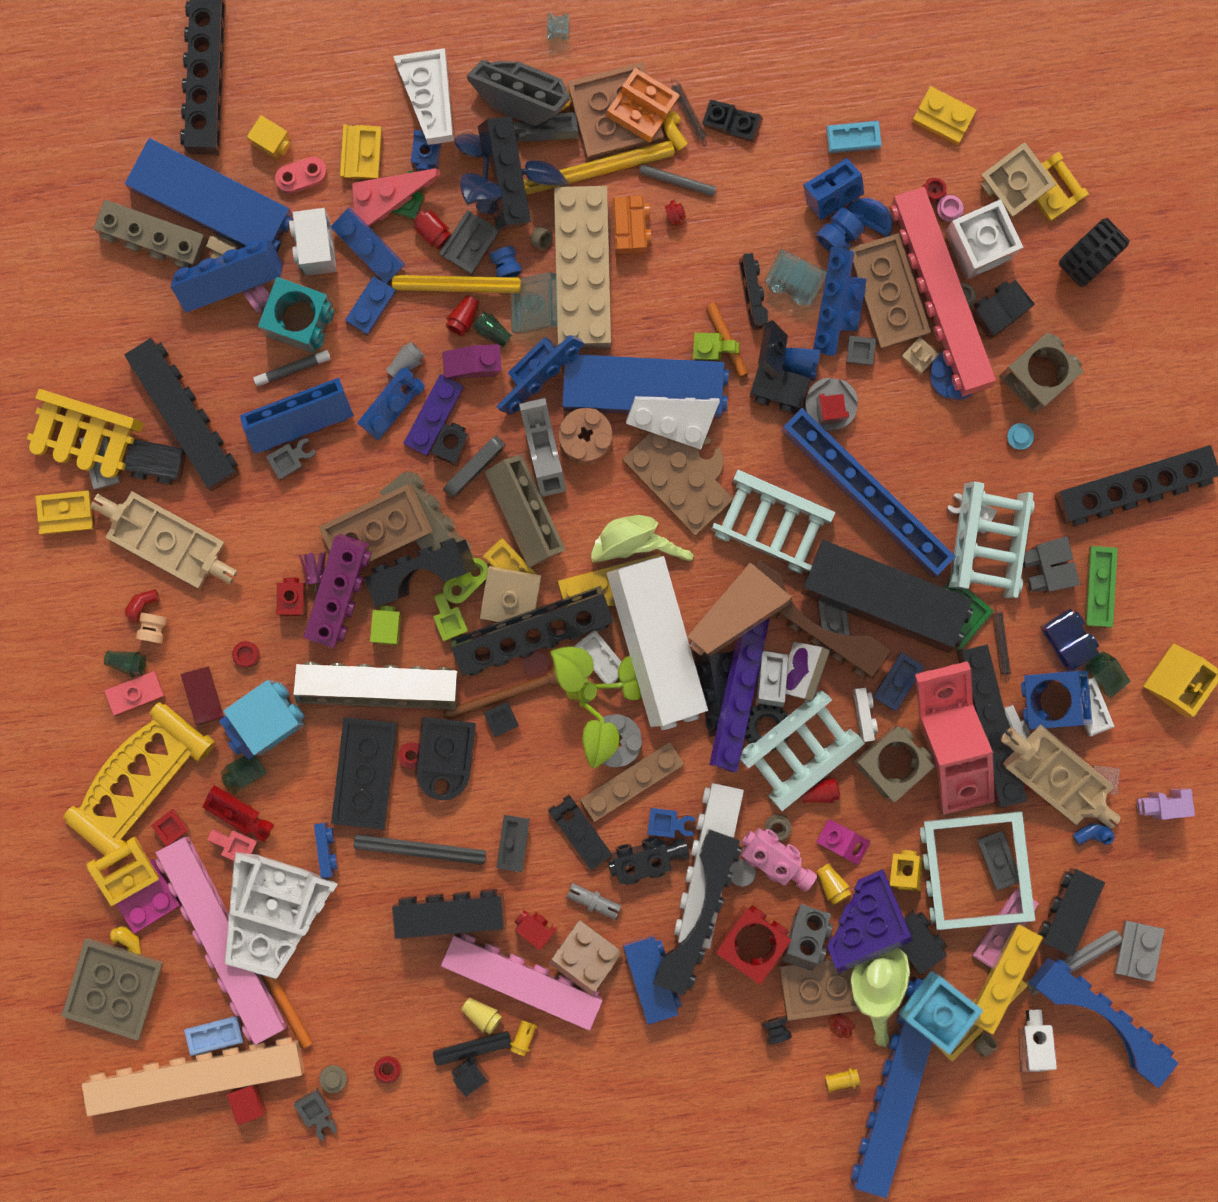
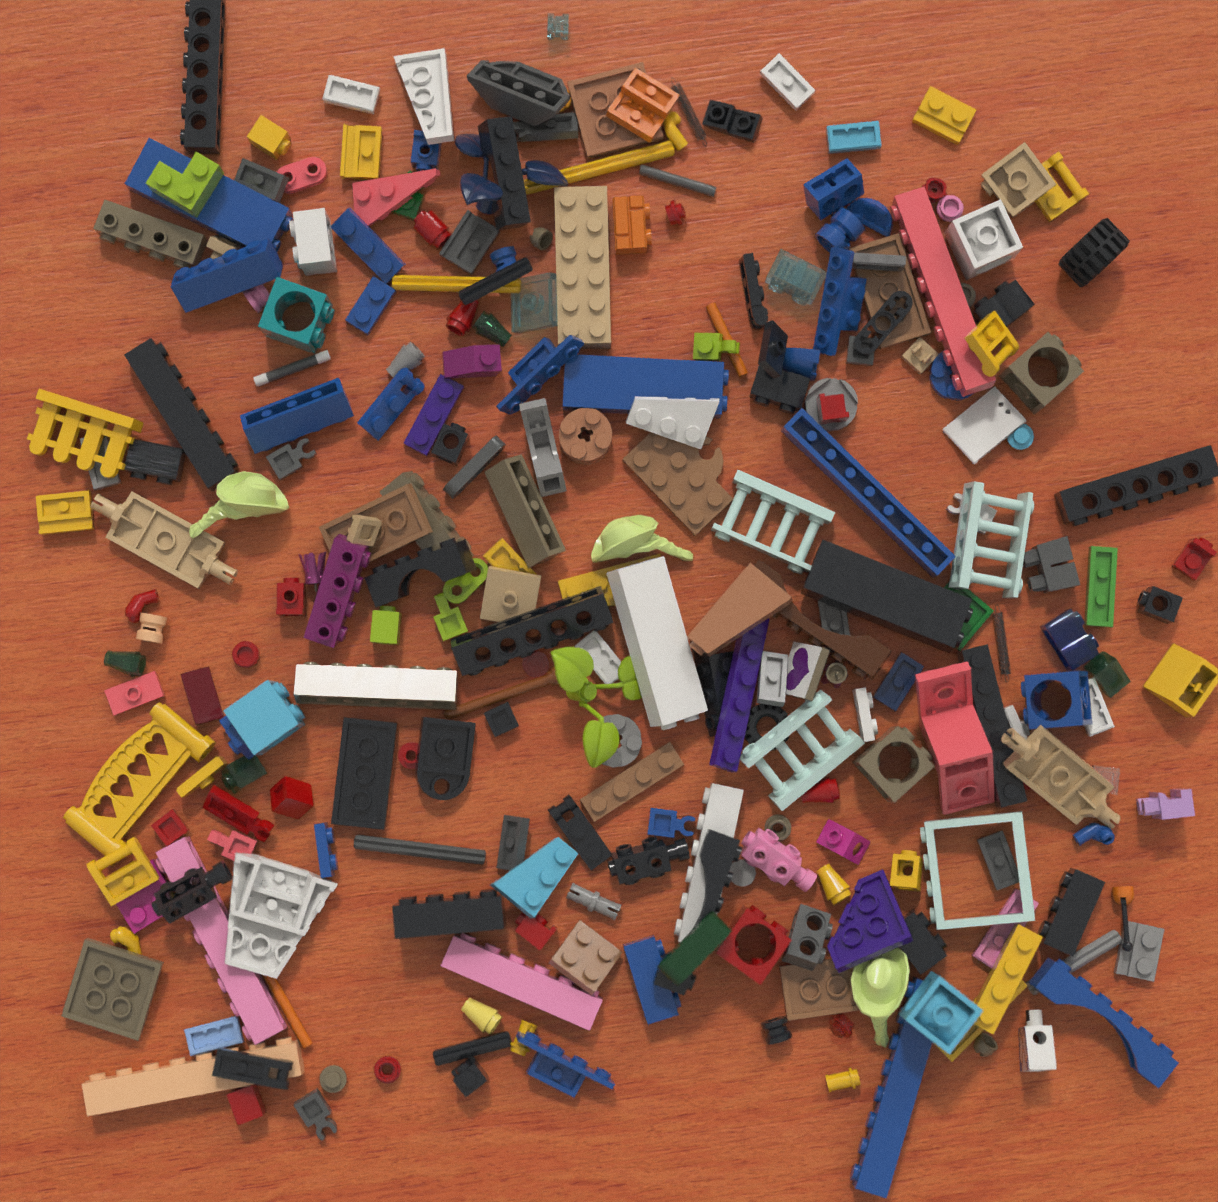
none -> lime brick [146,152,224,218]
none -> black brick [151,860,233,924]
none -> yellow plate [176,756,228,798]
none -> yellowish green hat [189,471,289,538]
none -> black plate [212,1047,294,1090]
none -> dark grey plate [234,158,289,202]
none -> red panel [270,776,314,819]
none -> white plate [322,75,380,114]
none -> tan tile [347,515,382,546]
none -> black axle [458,257,533,305]
none -> medium azure wing [490,837,579,918]
none -> blue bracket [516,1031,615,1098]
none -> dark green beam [657,911,732,987]
none -> white plate [760,53,815,111]
none -> dark tan piece [821,661,848,688]
none -> flat silver tile [852,252,906,272]
none -> black beam [853,291,913,356]
none -> white container [942,387,1026,465]
none -> yellow plate [964,310,1019,377]
none -> hinge [1112,886,1134,952]
none -> black brick [1137,586,1183,624]
none -> red bracket [1172,537,1217,581]

